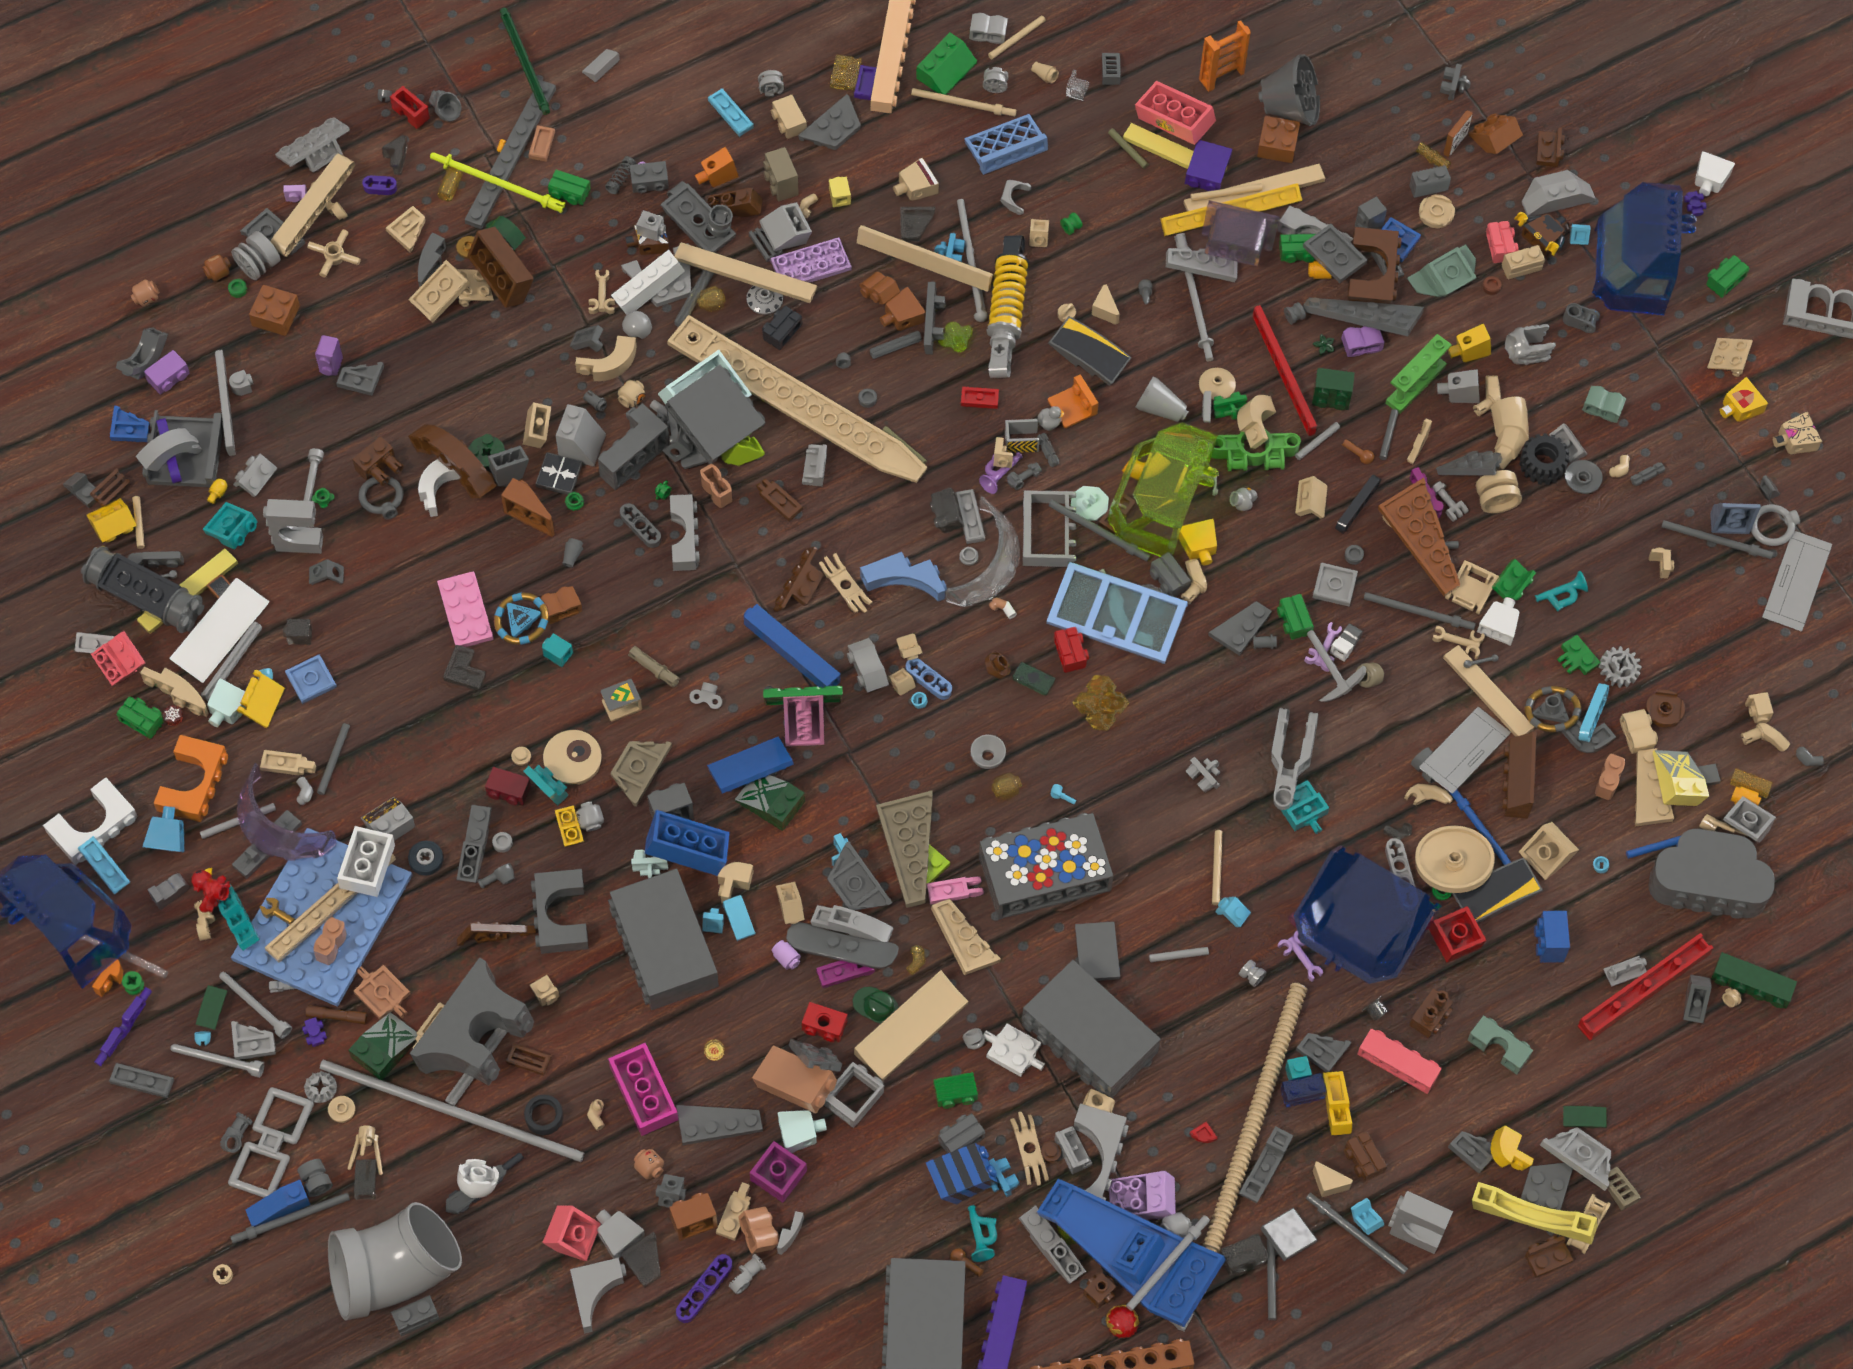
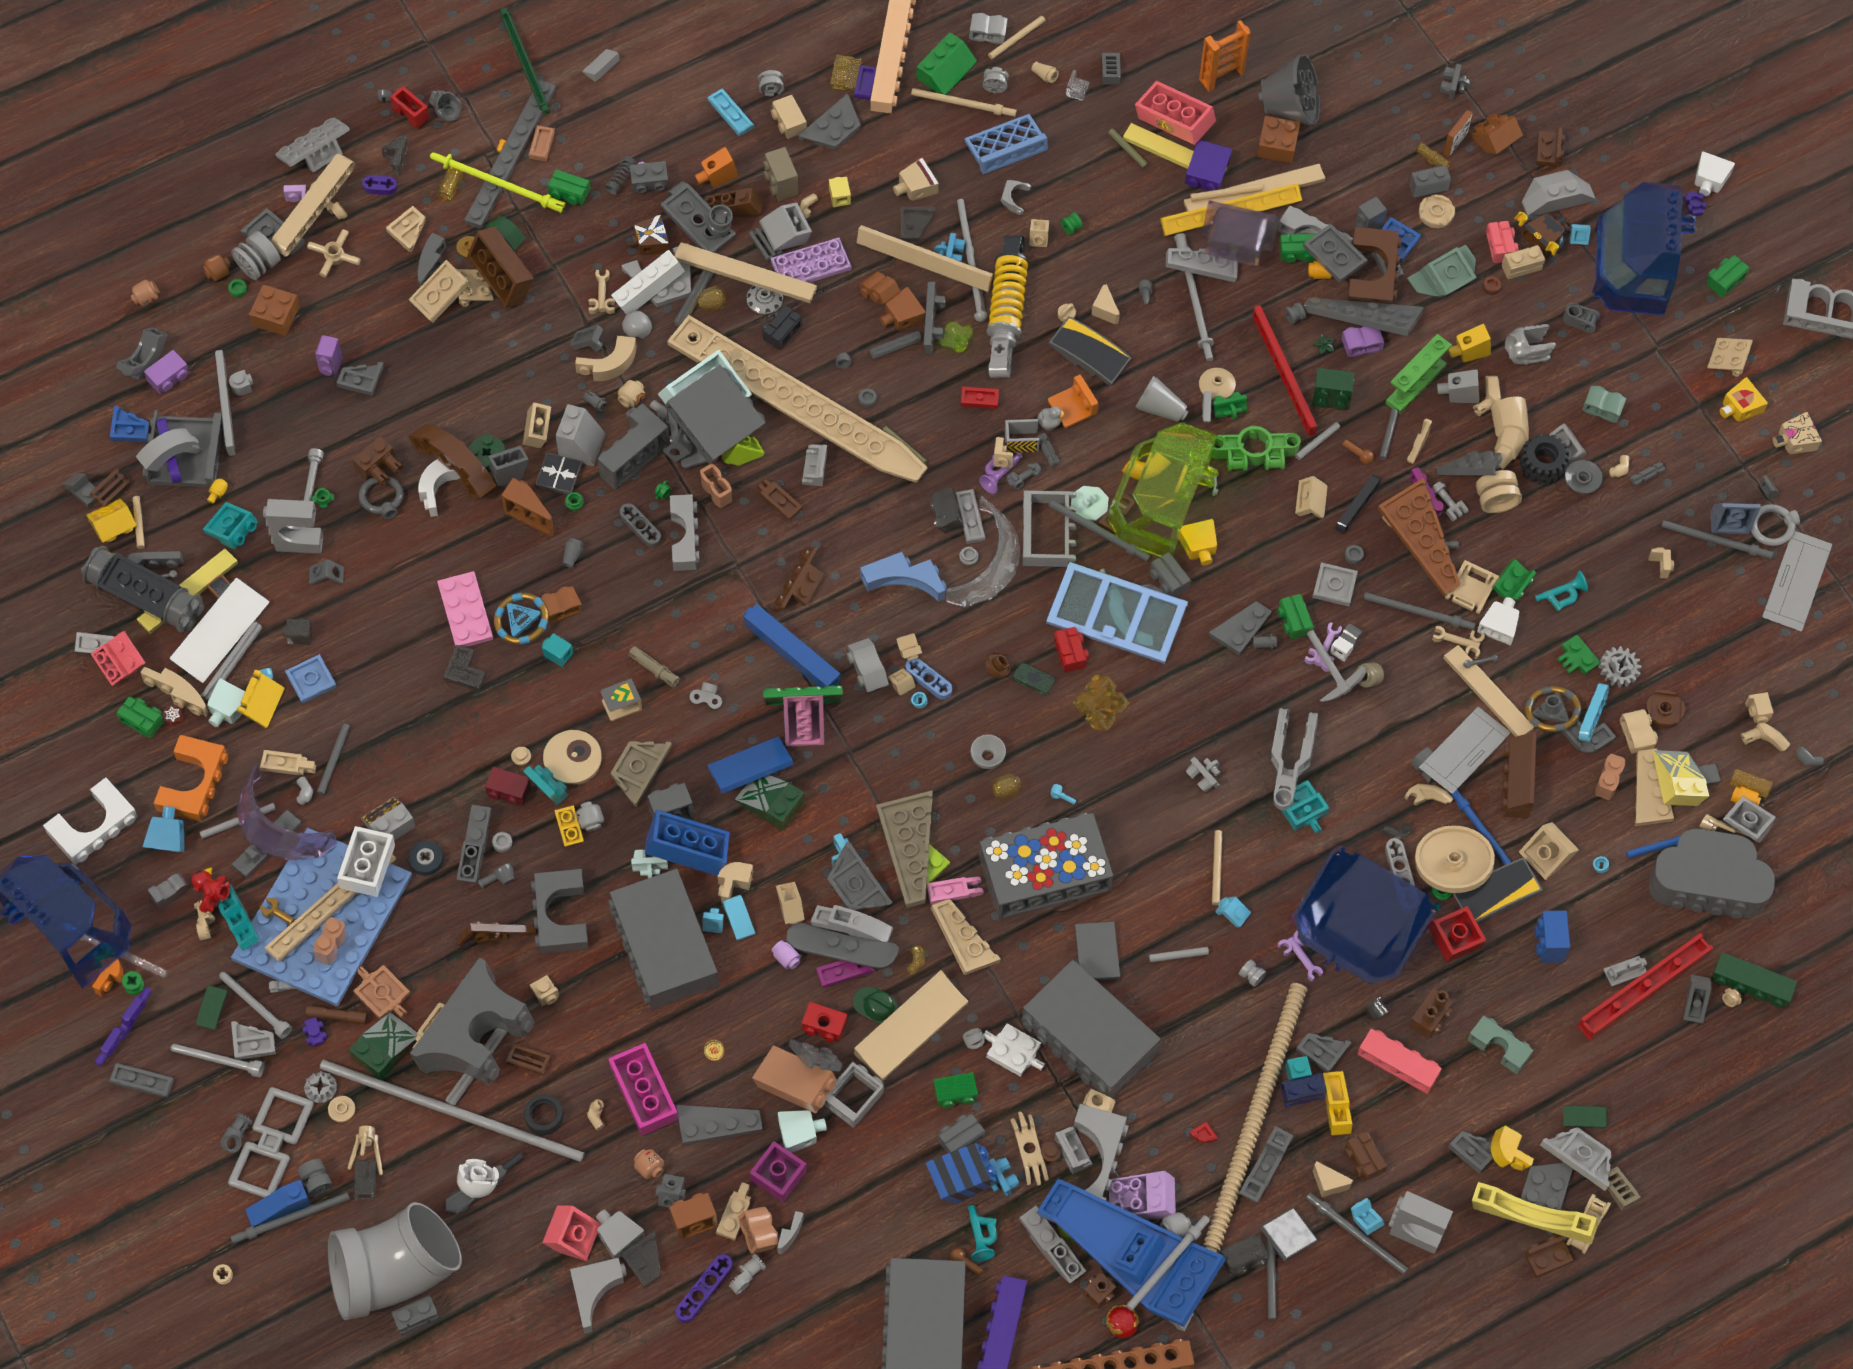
medium azure tile [77,836,130,895] -> none
medium azure hinge [194,1031,211,1046] -> none
light grey bracket [233,454,277,497] -> none
light grey brick [636,210,666,241] -> none
tan piece [819,553,873,613] -> none
arm [989,598,1017,619] -> none
tan arm [1181,559,1207,604] -> none
light grey animal [1230,488,1257,511] -> none
tan arch [1237,395,1276,449] -> none

